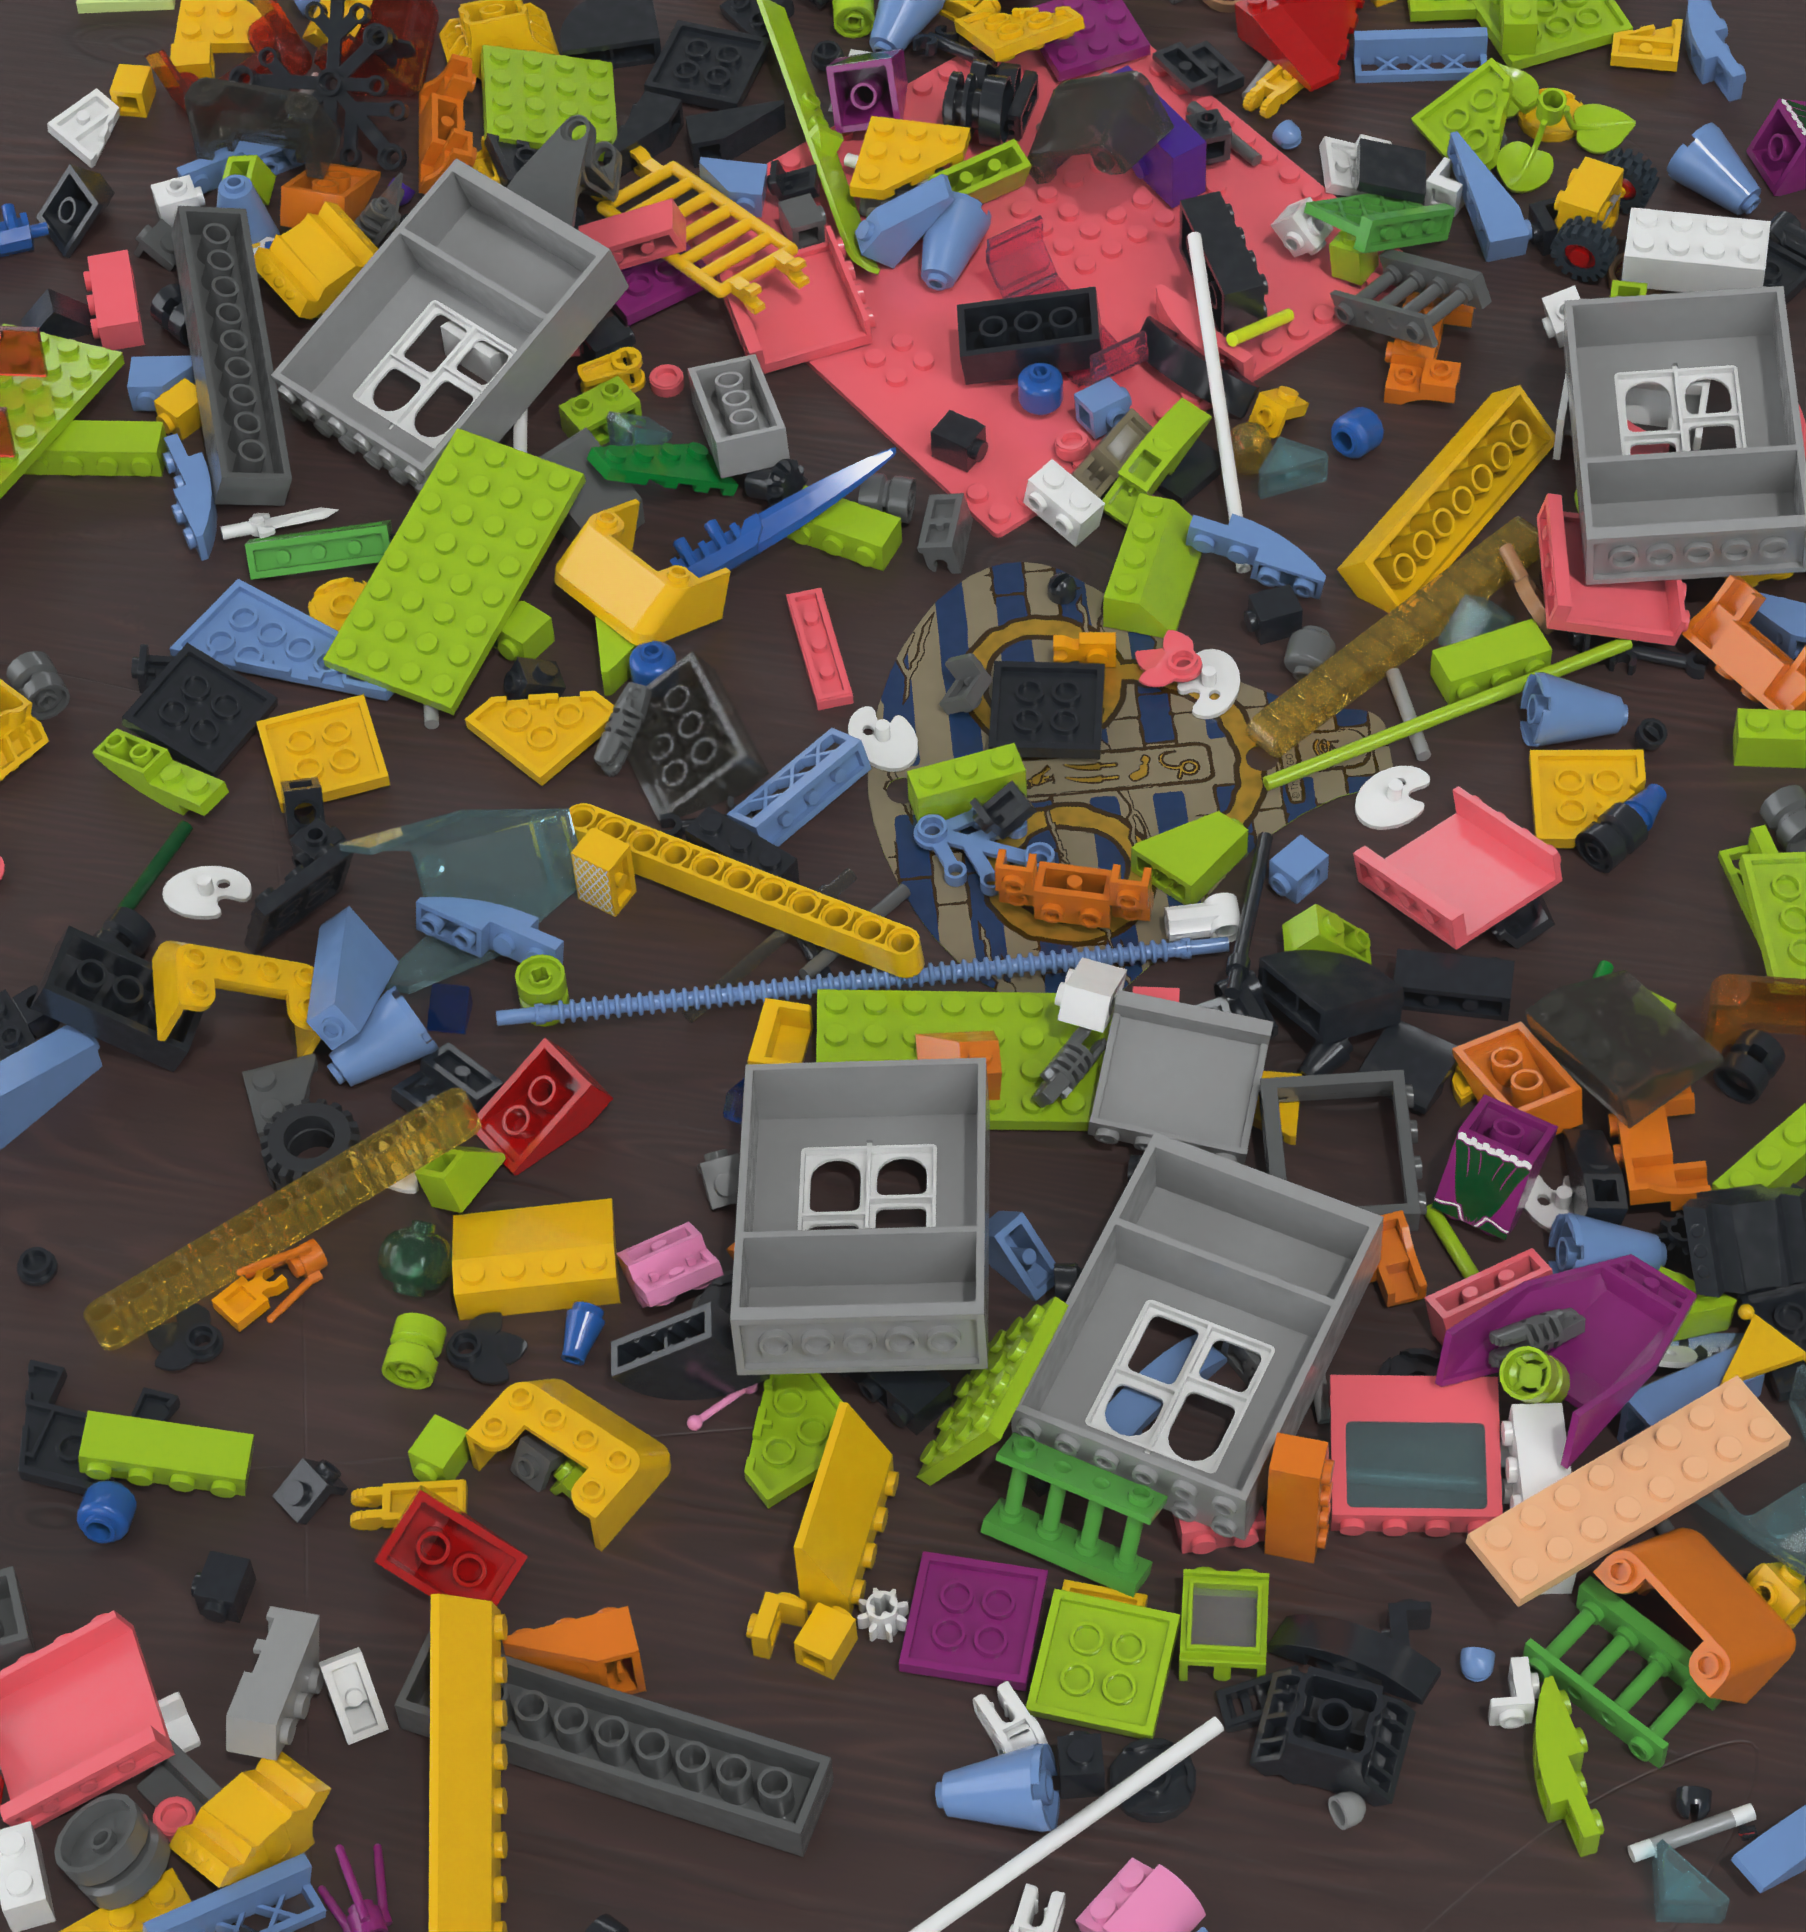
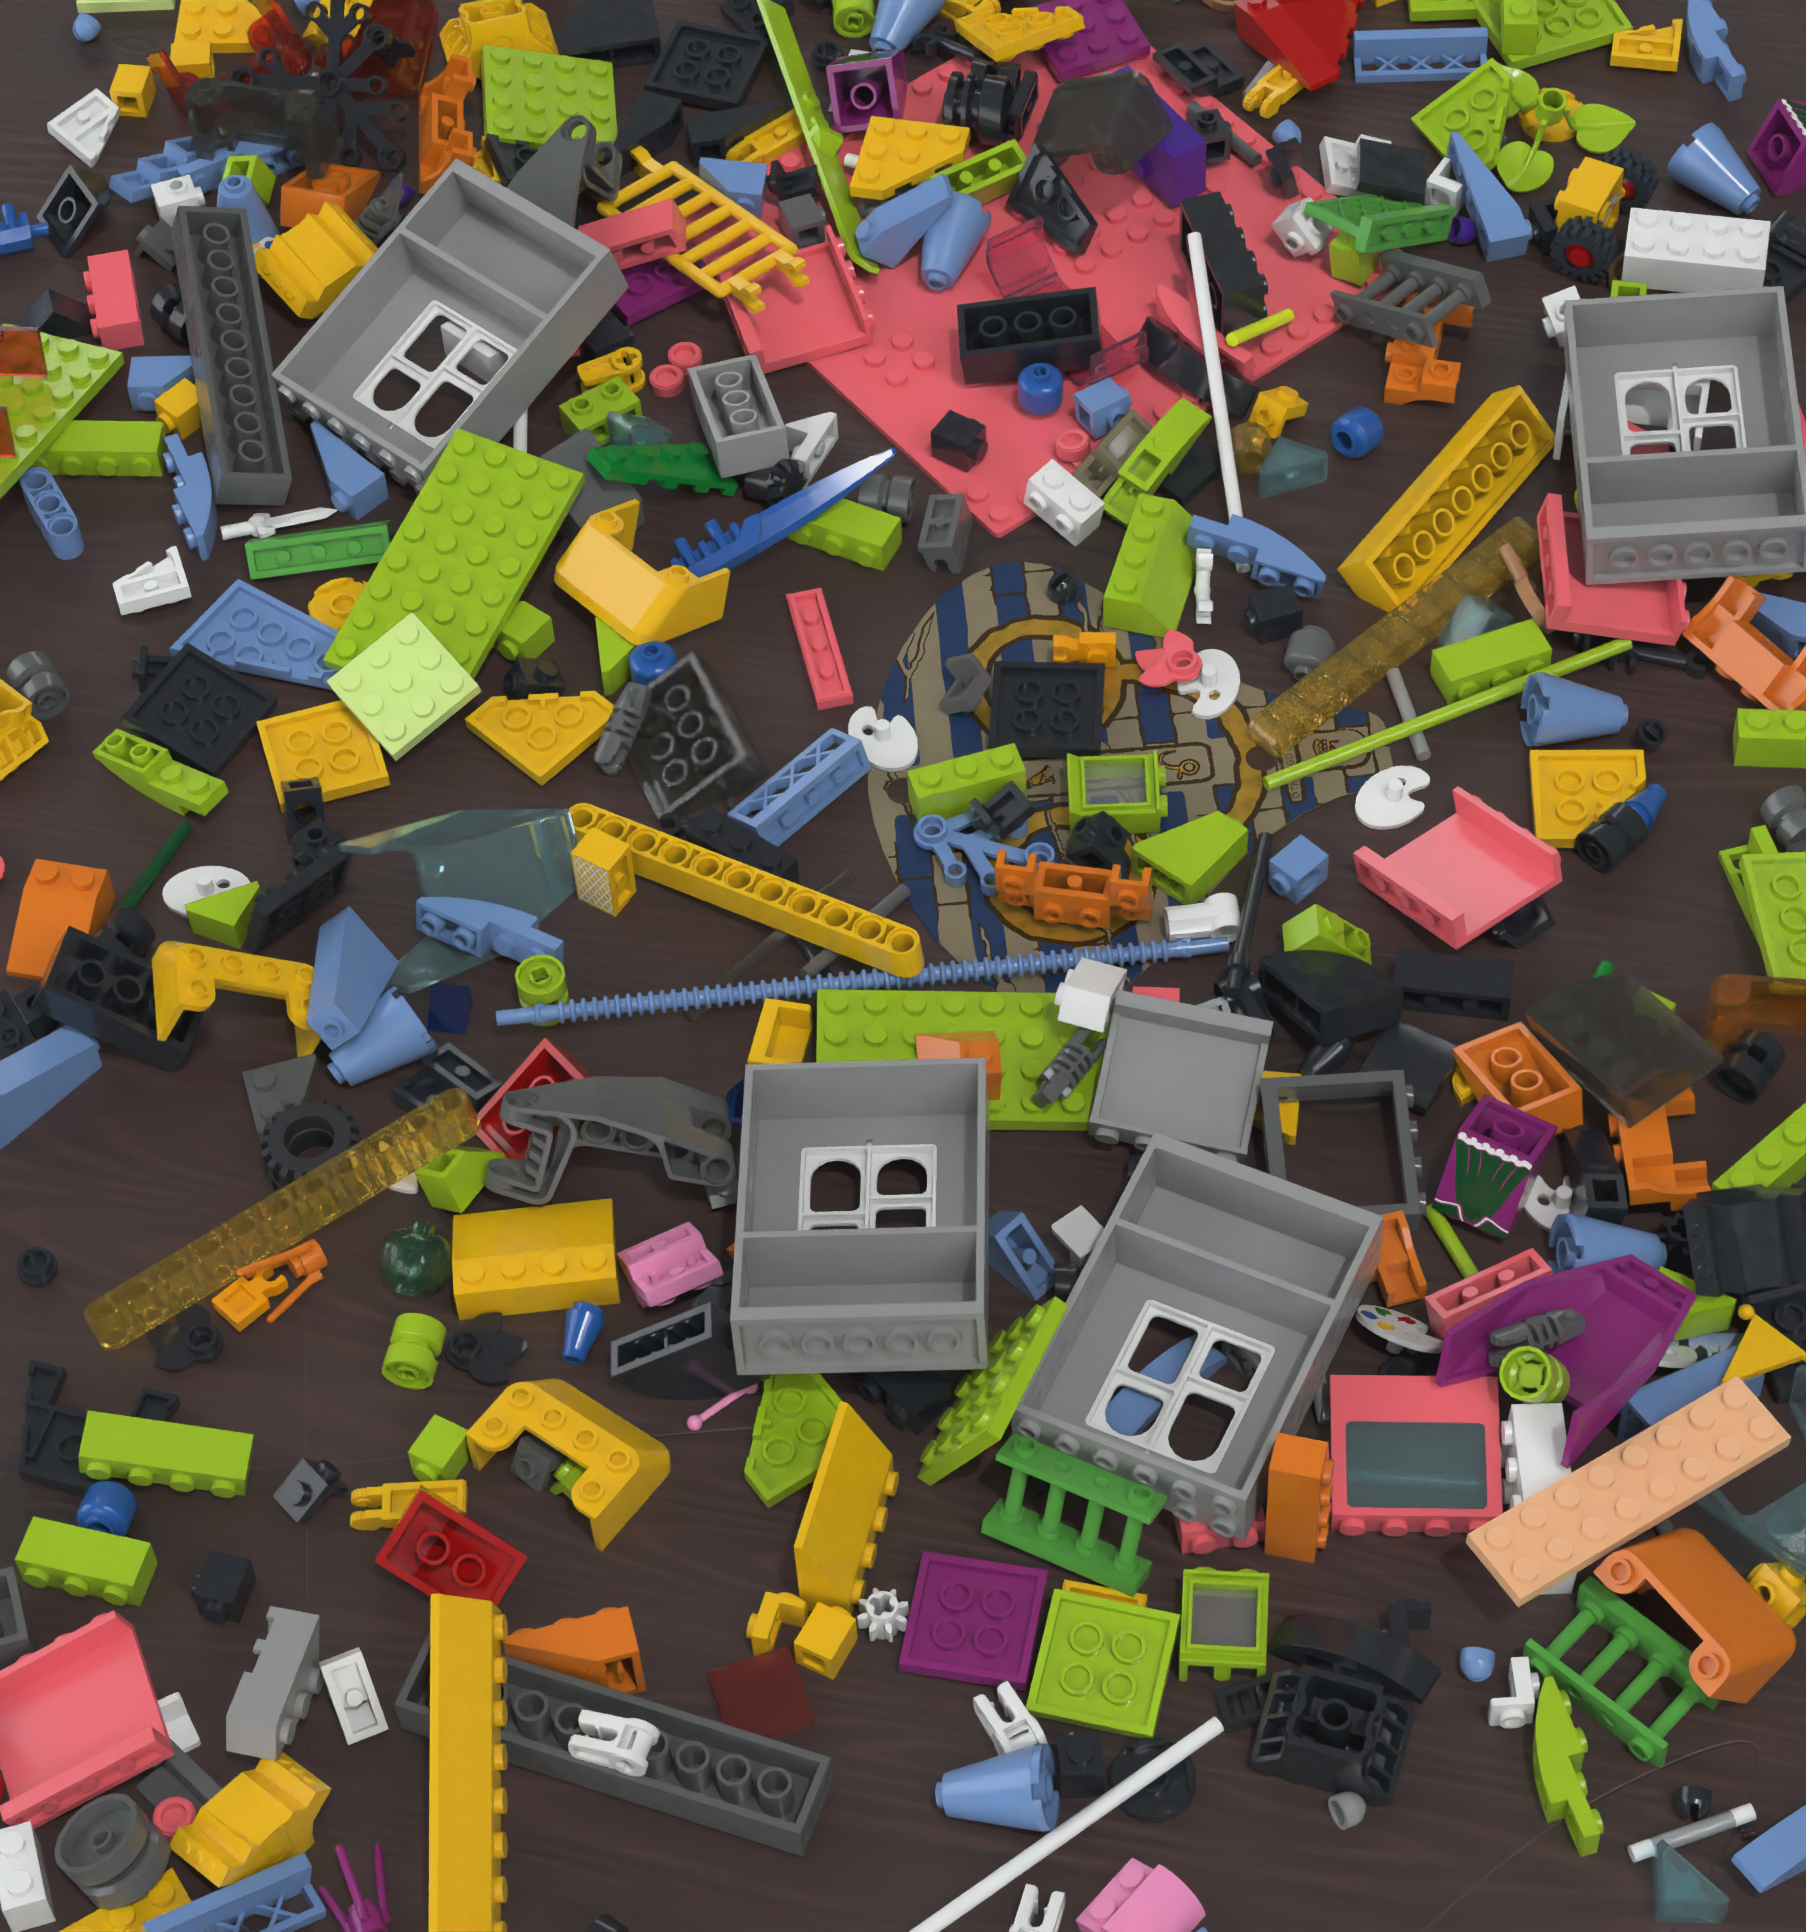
none -> orange slope [6,859,116,981]
none -> lime brick [15,1516,158,1606]
none -> medium blue beam [19,467,84,560]
none -> medium blue hinge [72,13,101,42]
none -> medium blue slope [109,131,227,203]
none -> white wing [112,546,192,616]
none -> lime slope [184,881,261,949]
none -> medium blue slope [310,420,389,521]
none -> yellowish green plate [326,612,482,761]
none -> dark grey piece [484,1076,736,1205]
none -> white piece [568,1710,660,1777]
none -> coral tile [667,342,703,375]
none -> clear red tile [707,1646,815,1739]
none -> yellow hinge [725,108,806,164]
none -> white slope [785,412,838,486]
none -> black wing [1006,143,1098,255]
none -> white panel [1051,1205,1104,1268]
none -> black brick [1066,811,1130,870]
none -> lime window [1067,750,1168,836]
none -> white arm [1194,548,1213,624]
none -> black bracket [1266,137,1304,200]
none -> white piece [1355,1305,1444,1354]
none -> dark purple hinge [1448,216,1477,245]

